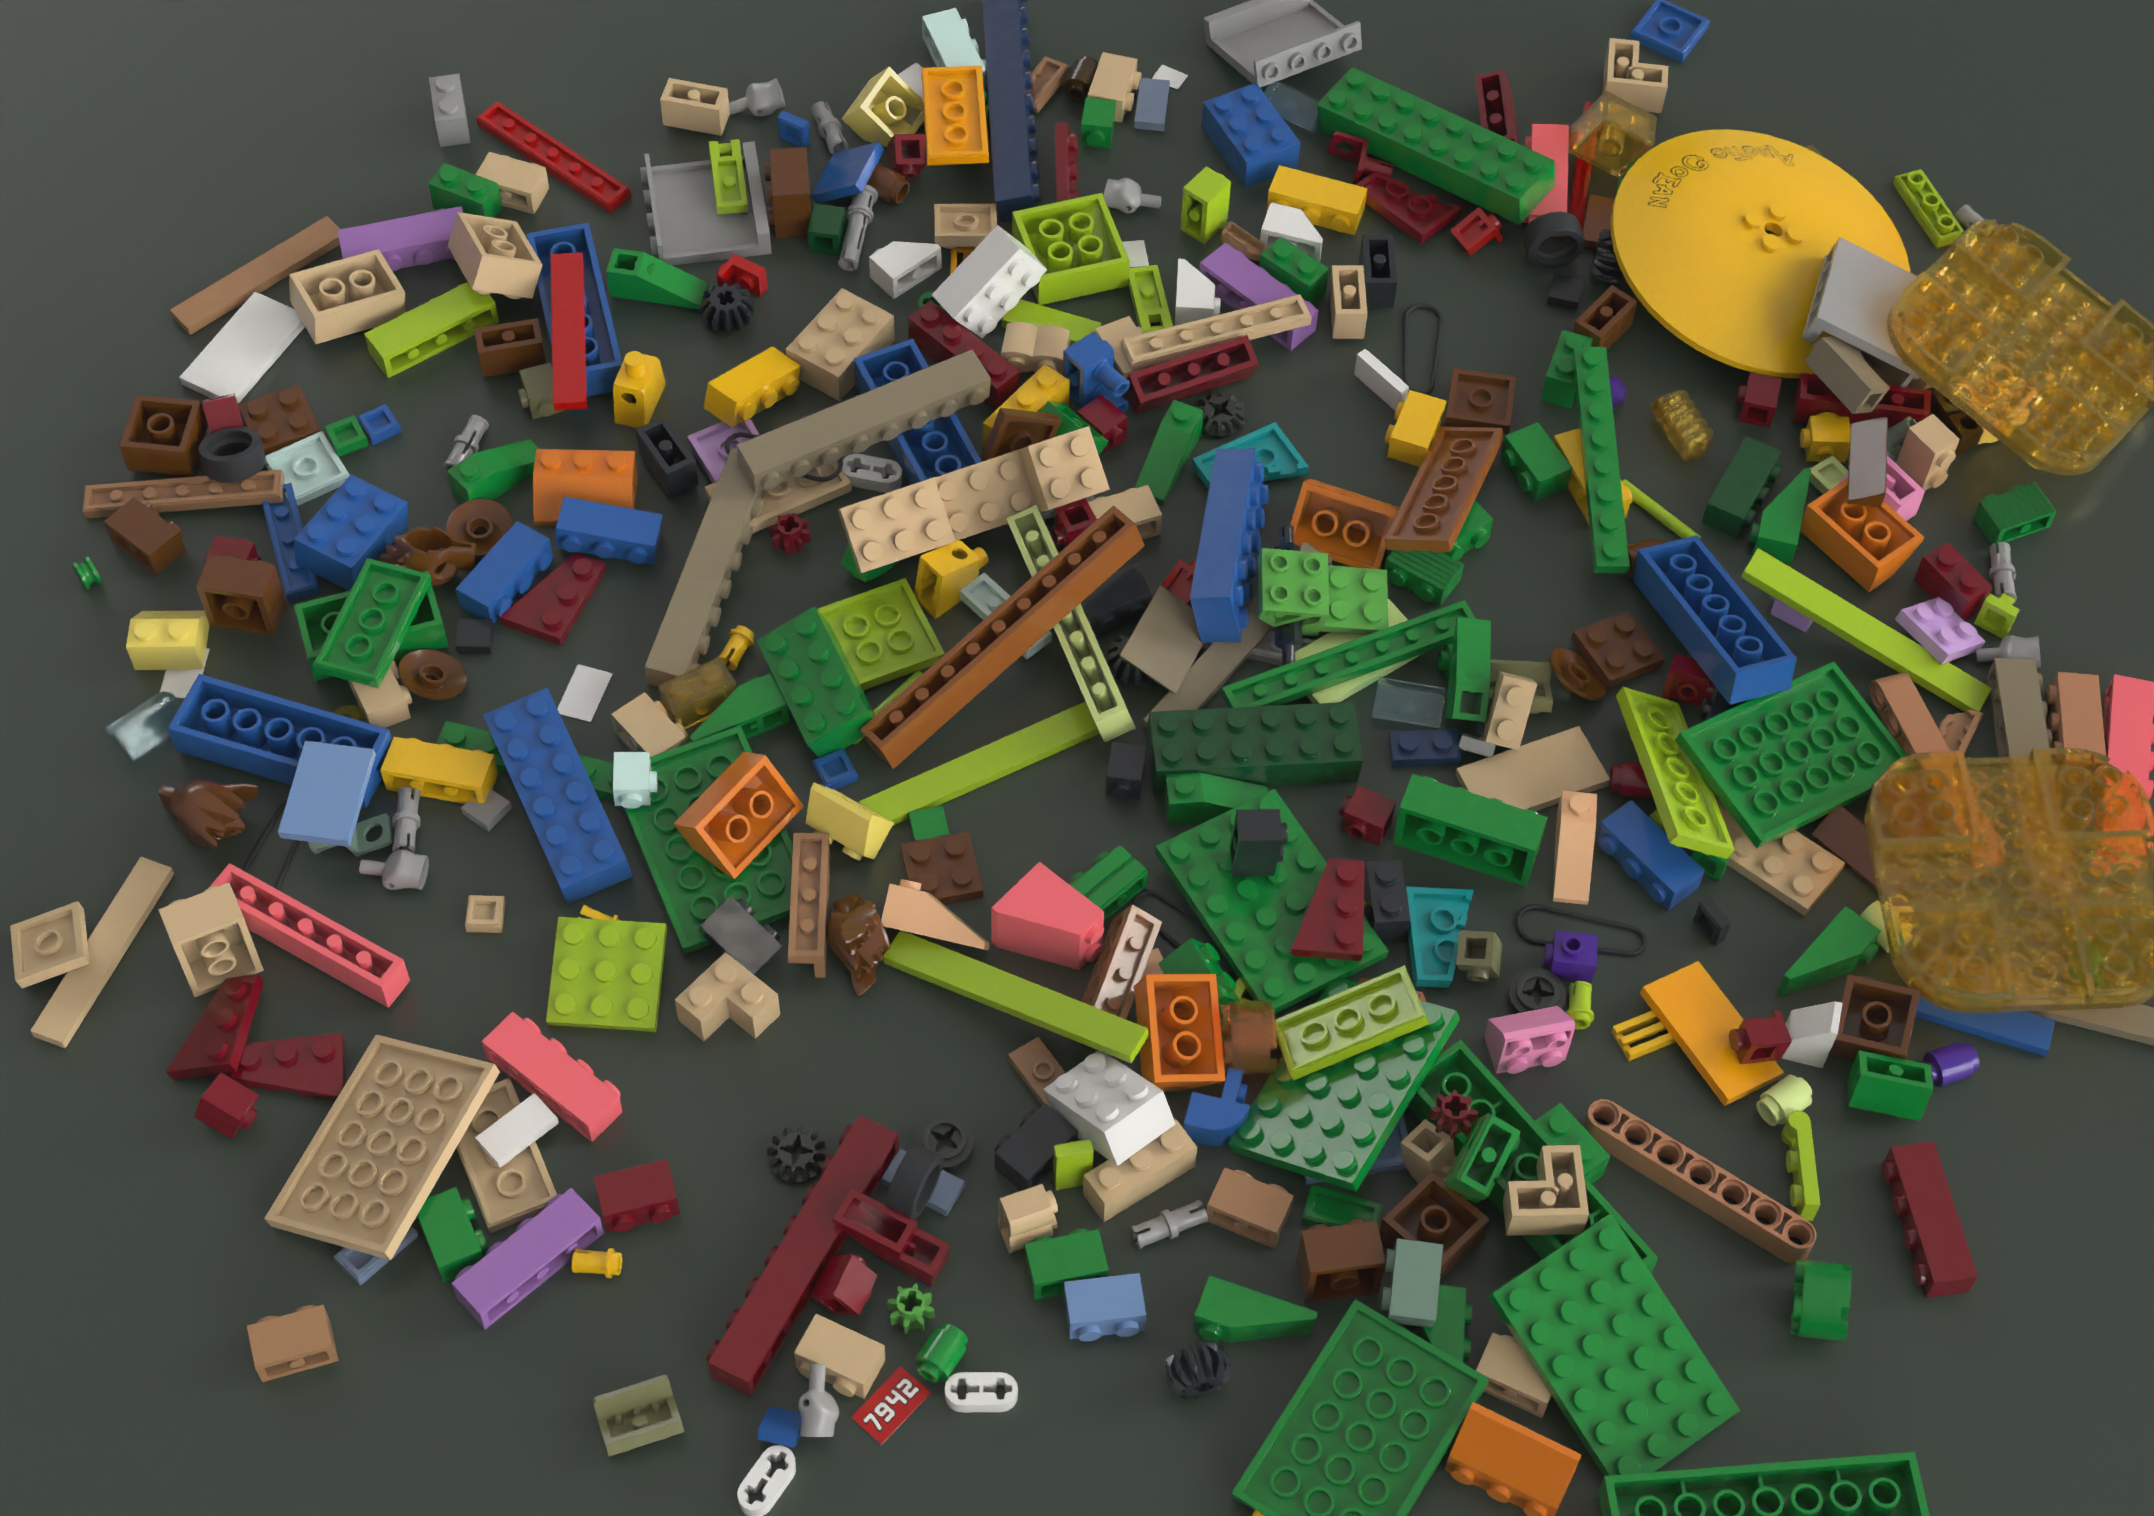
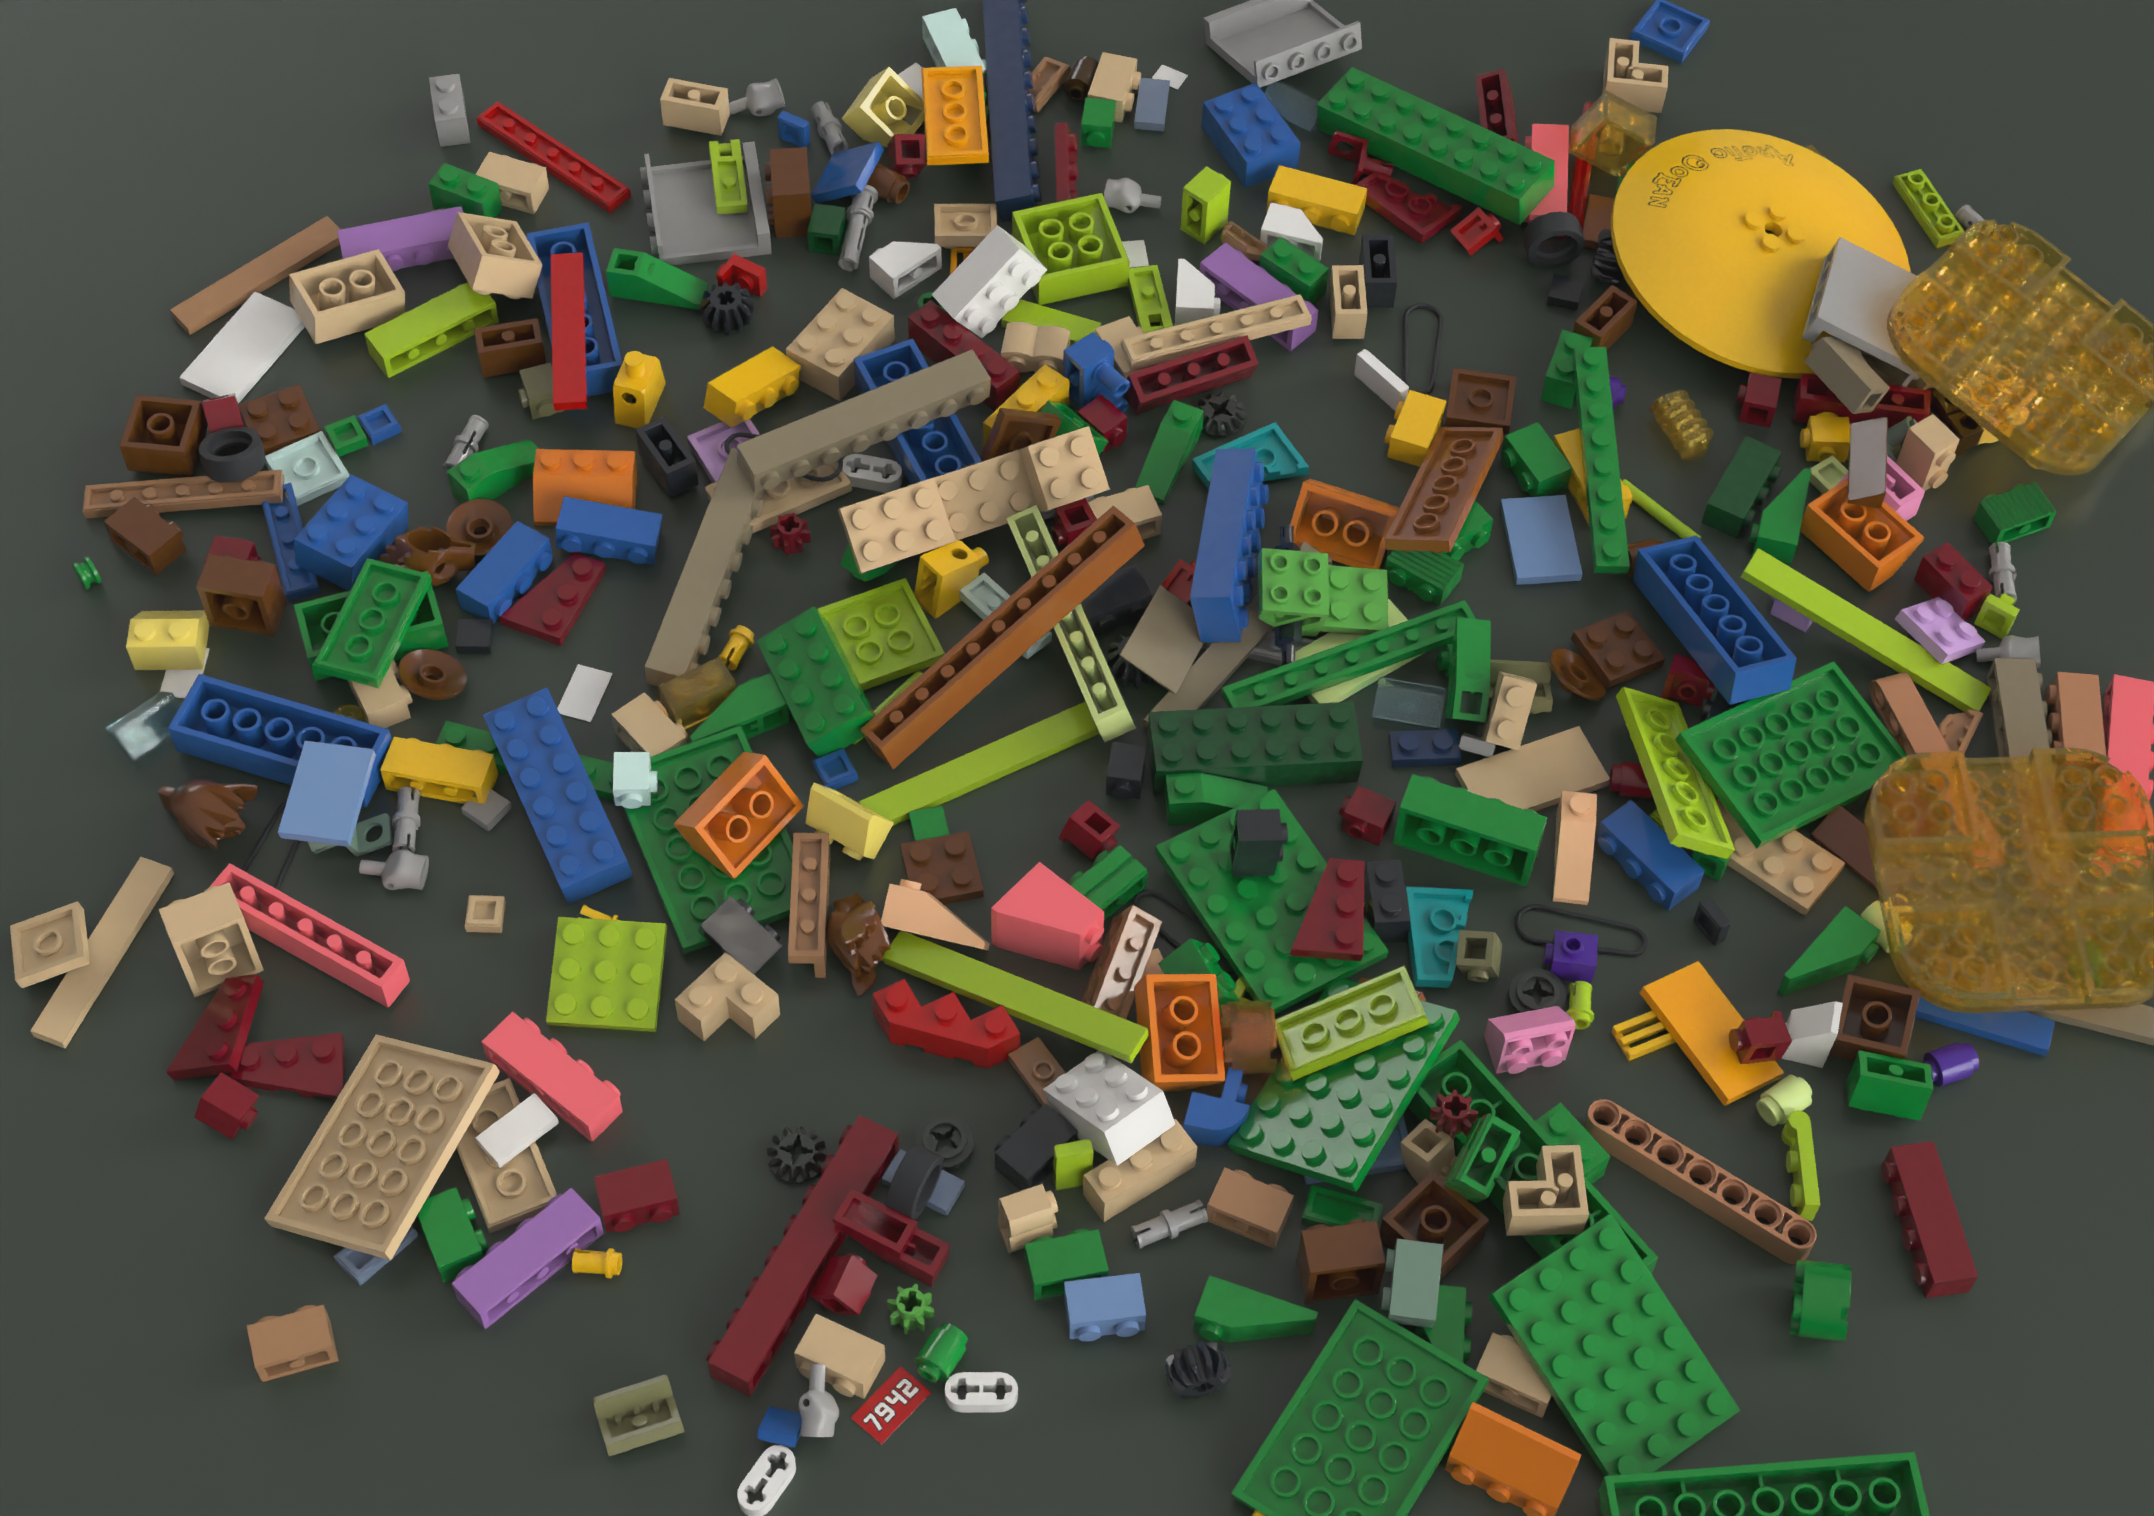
none -> red brick [872,979,1020,1069]
none -> dark red brick [1058,800,1121,860]
none -> medium blue tile [1500,495,1583,585]

